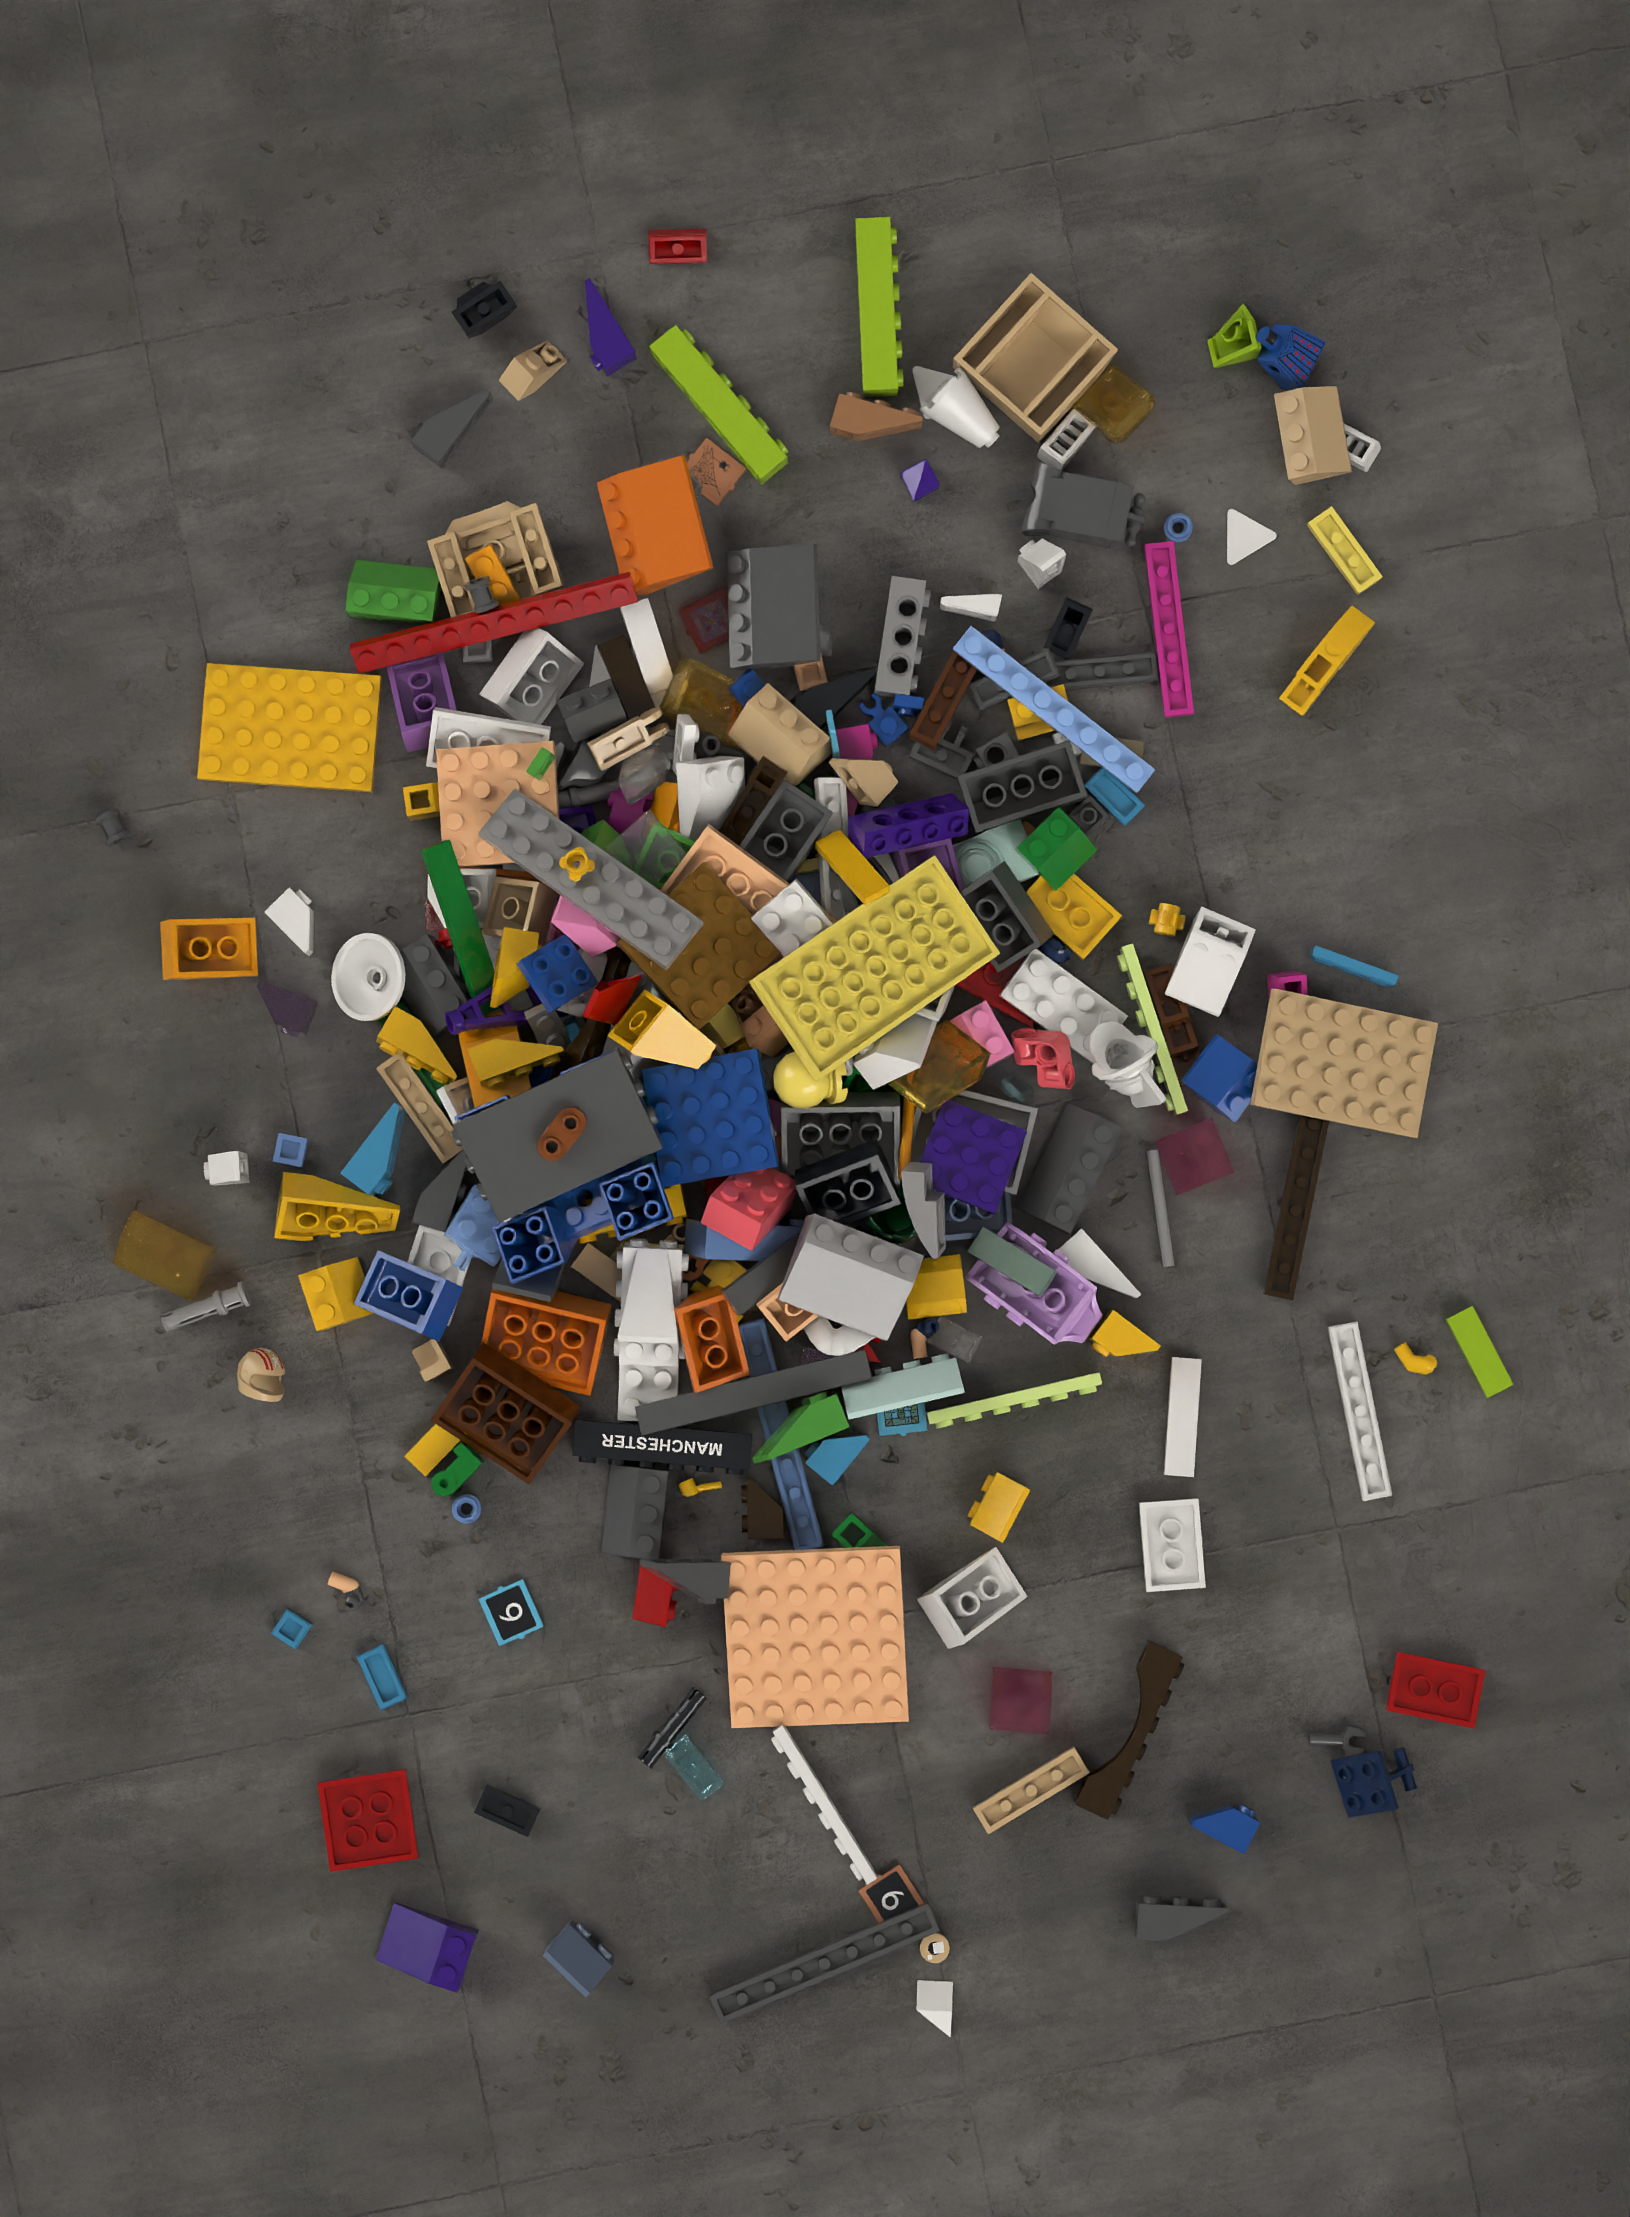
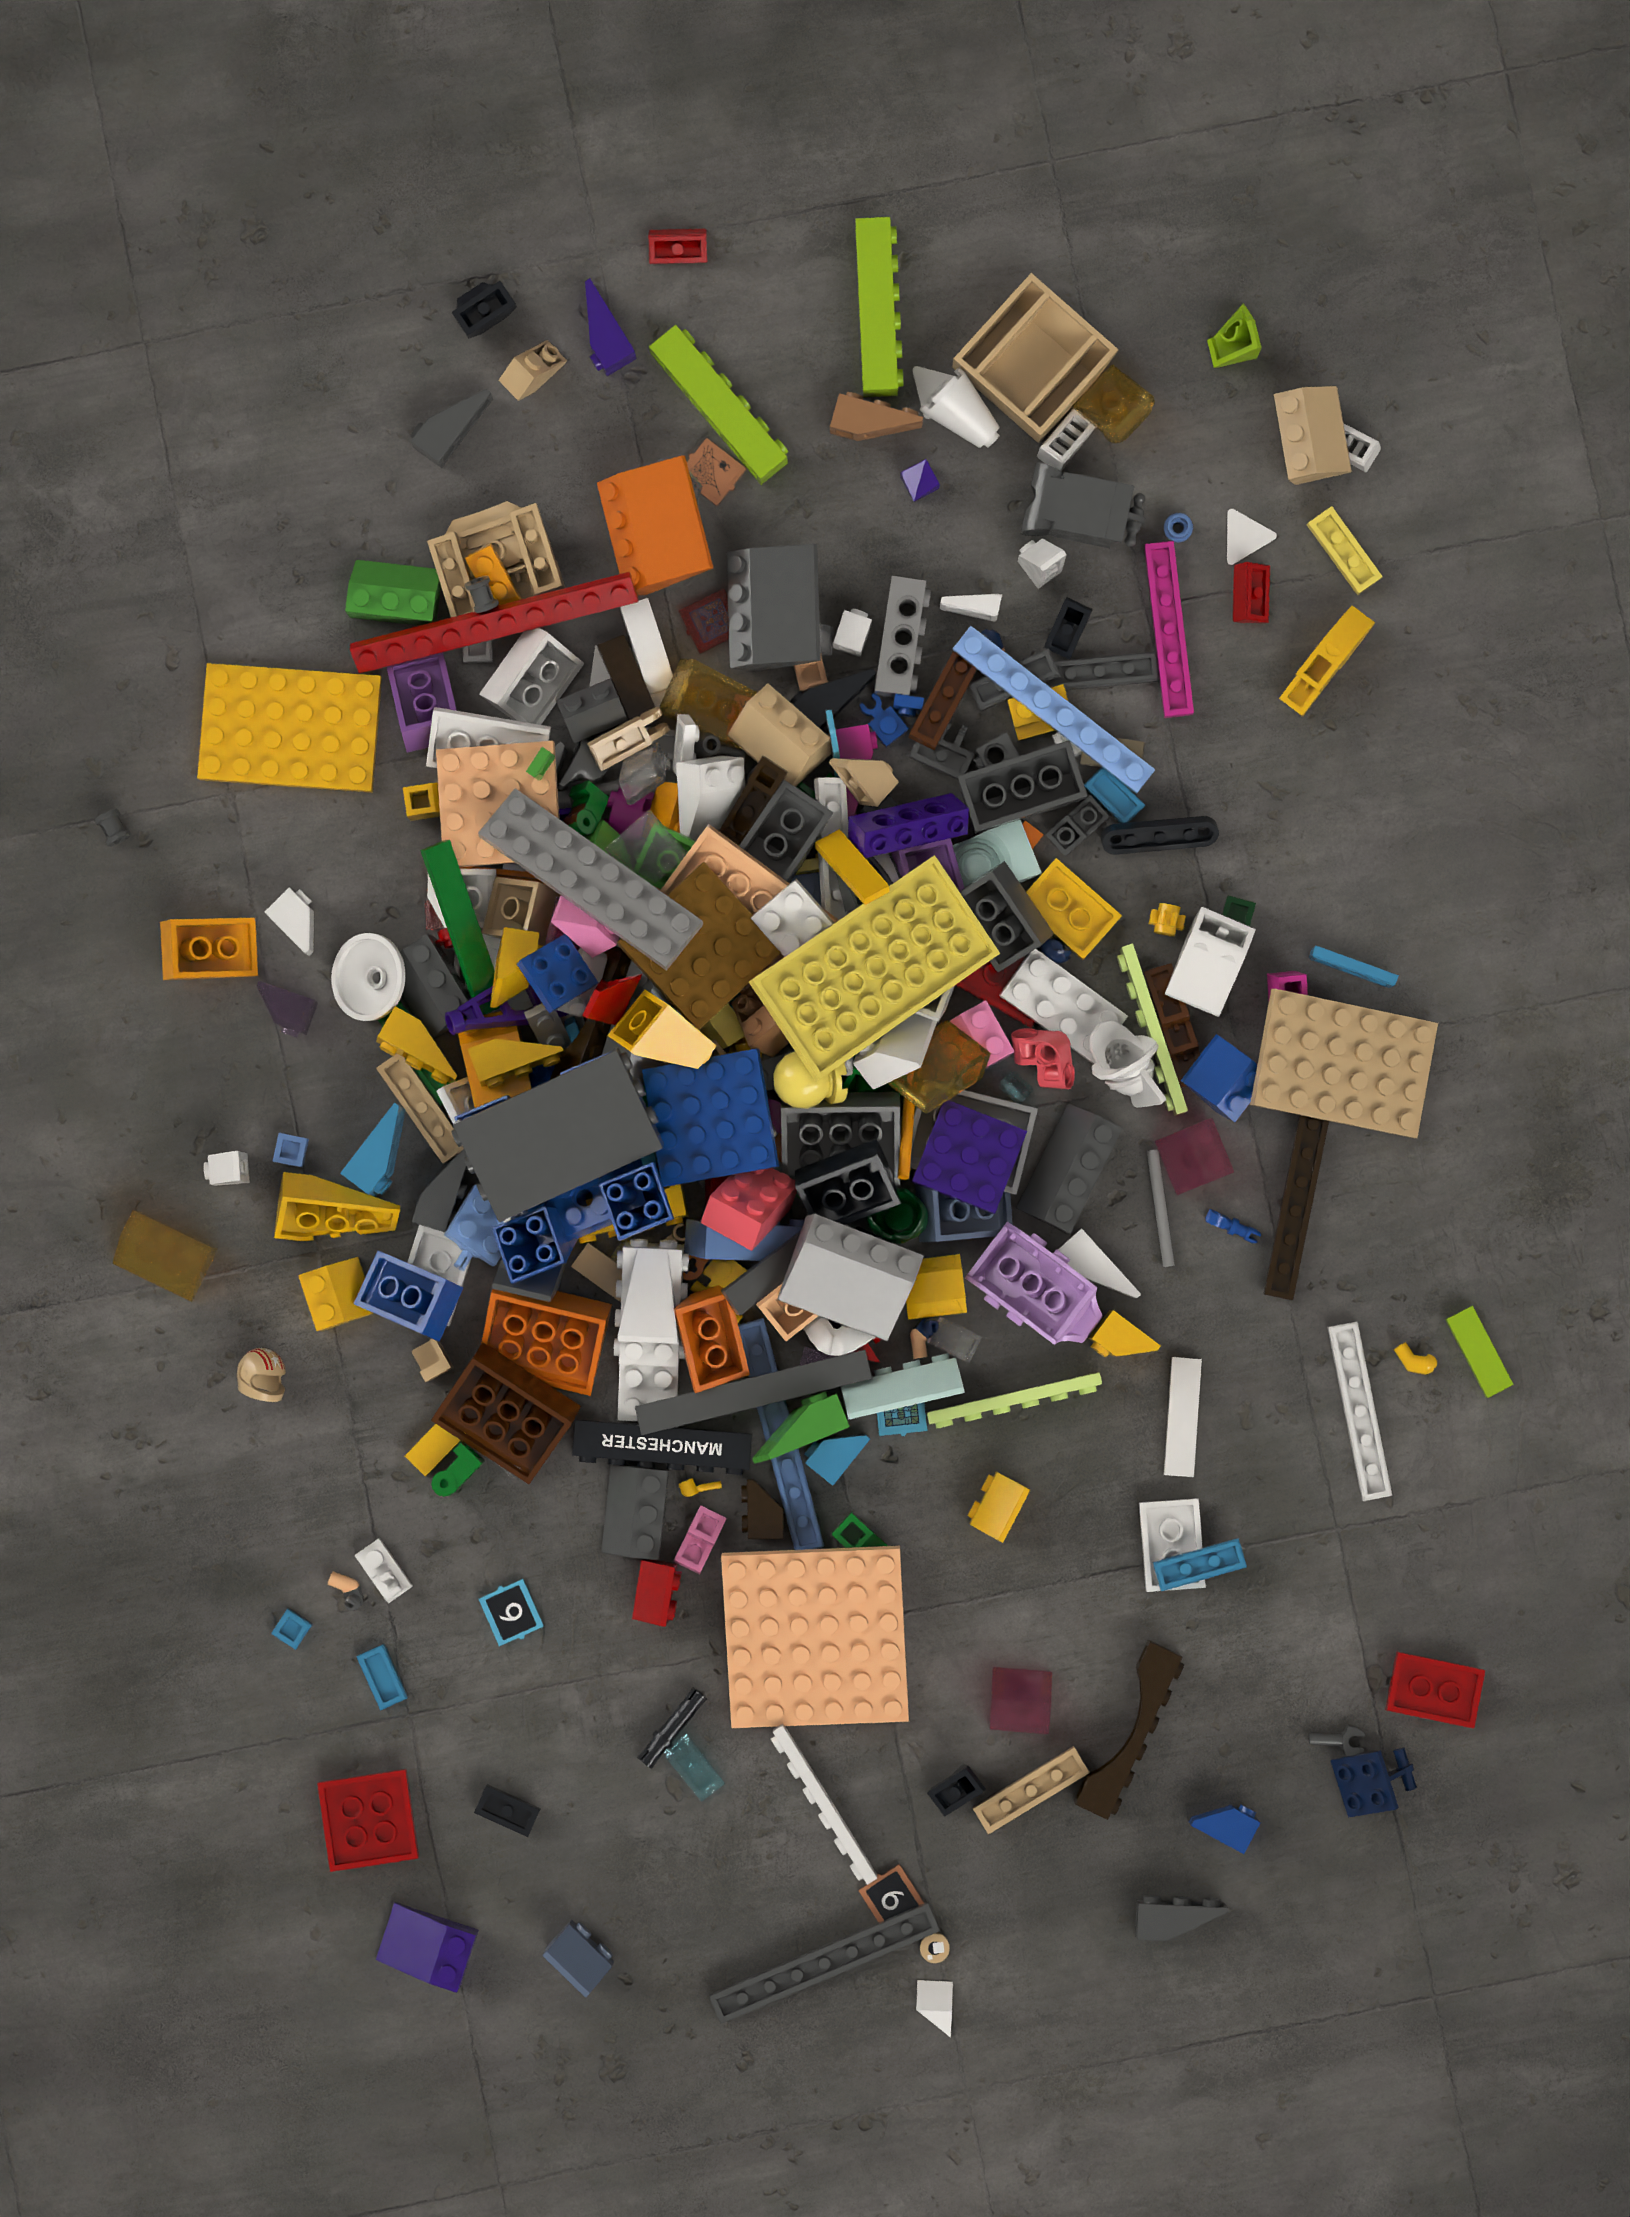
light grey pin [161,1281,252,1332] -> none
medium blue plate [452,1494,482,1524] -> none
dark orange plate [537,1106,587,1161] -> none
yellow plate [559,847,595,882] -> none
dark grey slope [640,1558,731,1604] -> none
blue plate [728,669,765,708] -> none
light grey slope [901,1162,946,1258] -> none
white slope [917,1547,1028,1649] -> none
sand green tile [967,1227,1057,1298] -> none
green slope [1014,807,1097,891] -> none
blue torso [1256,324,1326,390] -> none
none -> white plate [354,1538,413,1603]
none -> green leg [562,780,609,836]
none -> bright pink slope [673,1505,727,1575]
none -> white brick [833,609,872,657]
none -> black slope [927,1764,986,1817]
none -> black plate [1101,816,1219,855]
none -> dark azure tile [1152,1538,1247,1591]
none -> blue piece [1205,1209,1261,1243]
none -> dark green plate [1222,895,1256,927]
none -> red slope [1233,562,1270,624]

